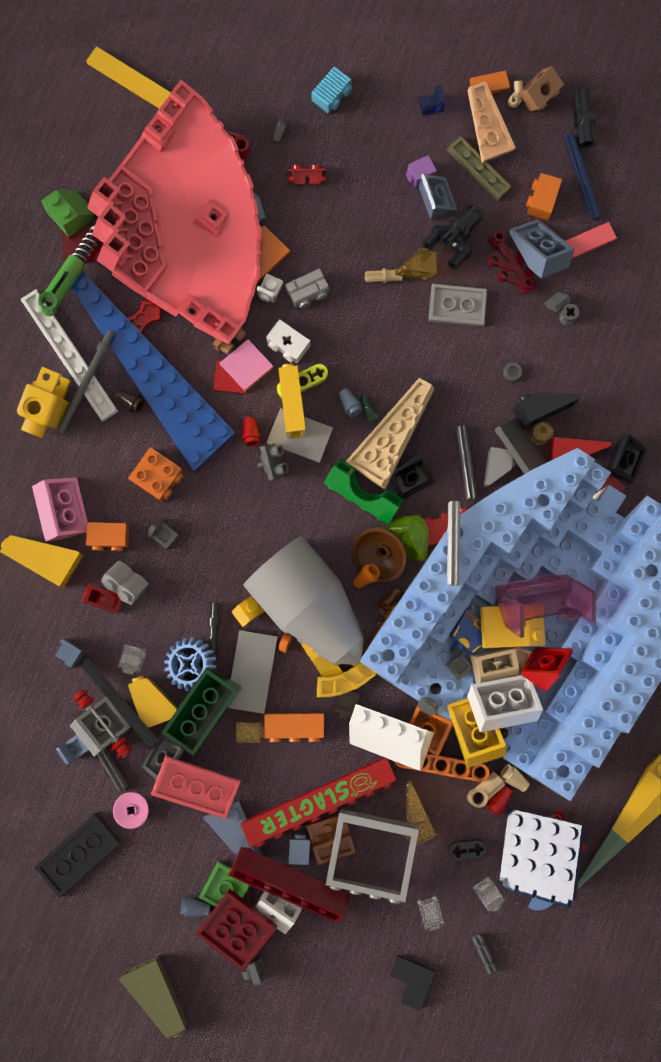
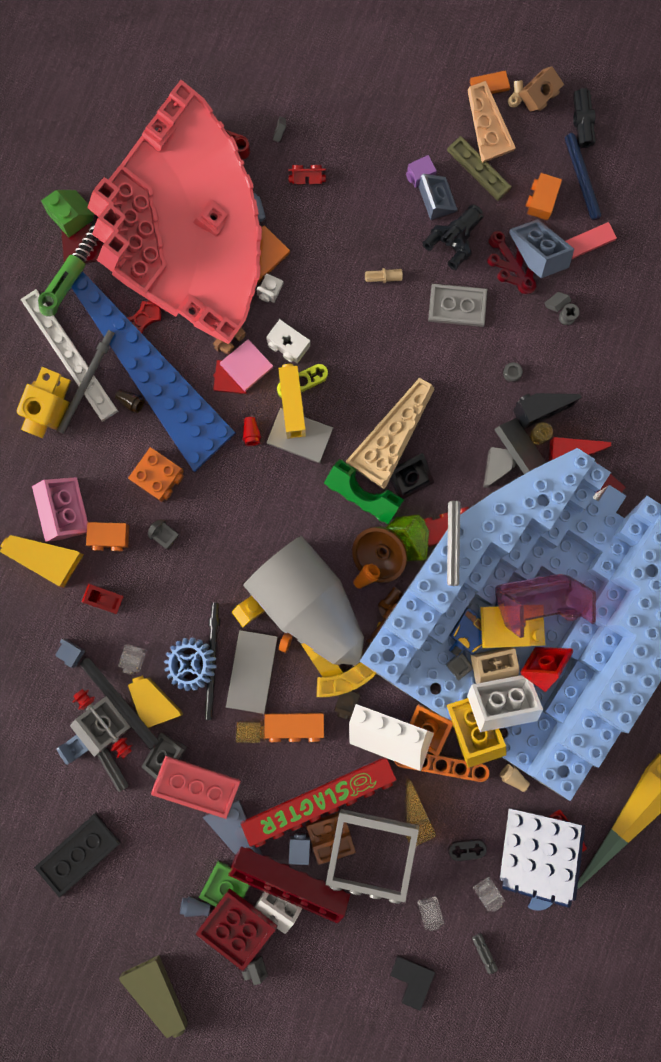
yellow tile [86,46,171,108] -> none
light grey brick [101,561,148,605] -> none
bright pink piece [113,792,149,829] -> none
dark green slope [161,668,242,756] -> none
dark grey hips [257,443,289,480] -> none
light grey brick [285,269,329,308] -> none
medium azure brick [311,66,352,113] -> none
sand blue cone [338,388,363,418] -> none
clear green arm [360,395,379,422] -> none
clear yellow slope [395,248,437,280] -> none
dark grey tile [418,696,439,715] -> none
clear blue panel [419,85,446,116] -> none
dark grey axle [456,425,477,500] -> none
tan piece [467,771,505,808] -> none
red cone [486,786,513,816] -> none
light nougat tile [512,647,532,669] -> none
black slope [607,433,647,483] -> none

